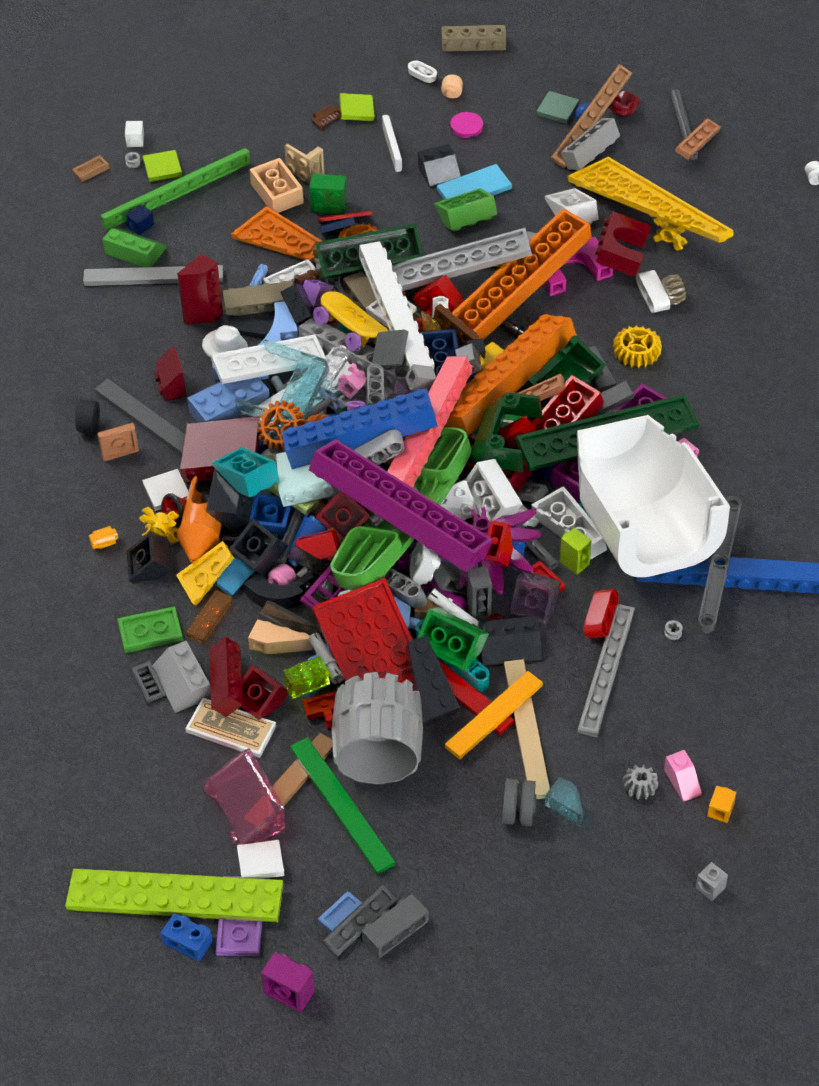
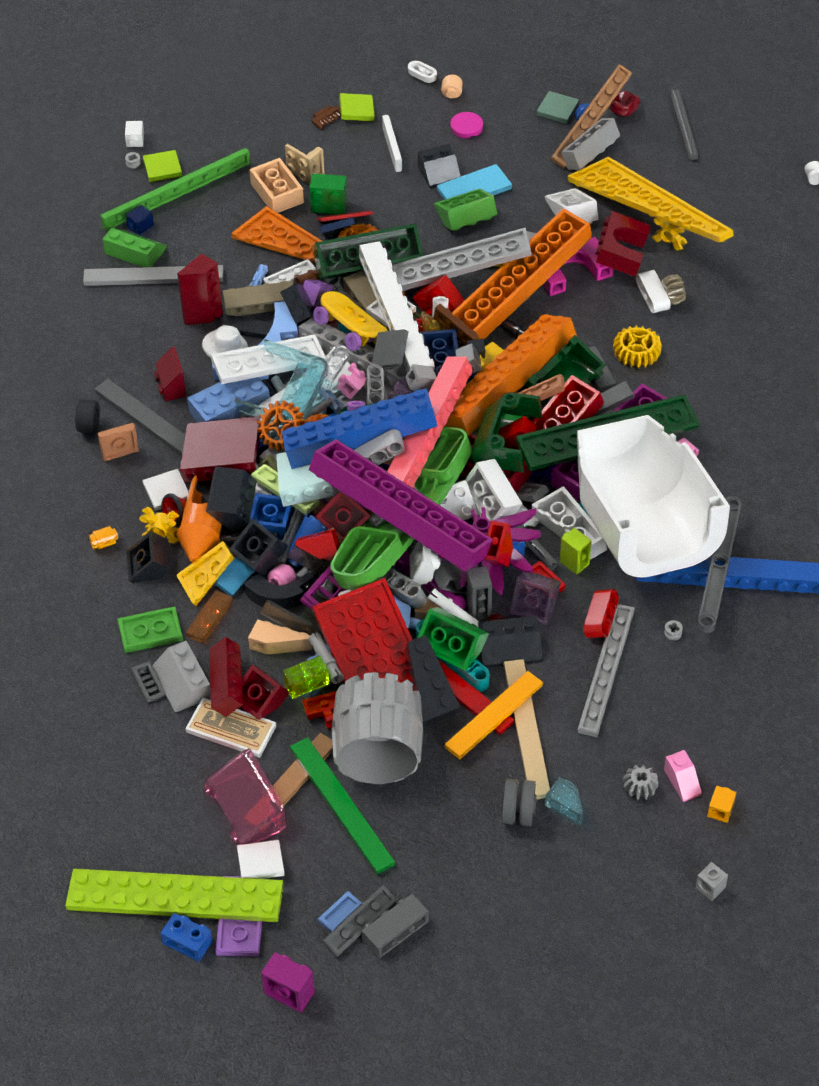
medium nougat tile [72,155,110,182] -> none
teal slope [212,447,280,497] -> none
dark tan brick [442,25,506,51] -> none
nougat tile [675,118,721,160] -> none

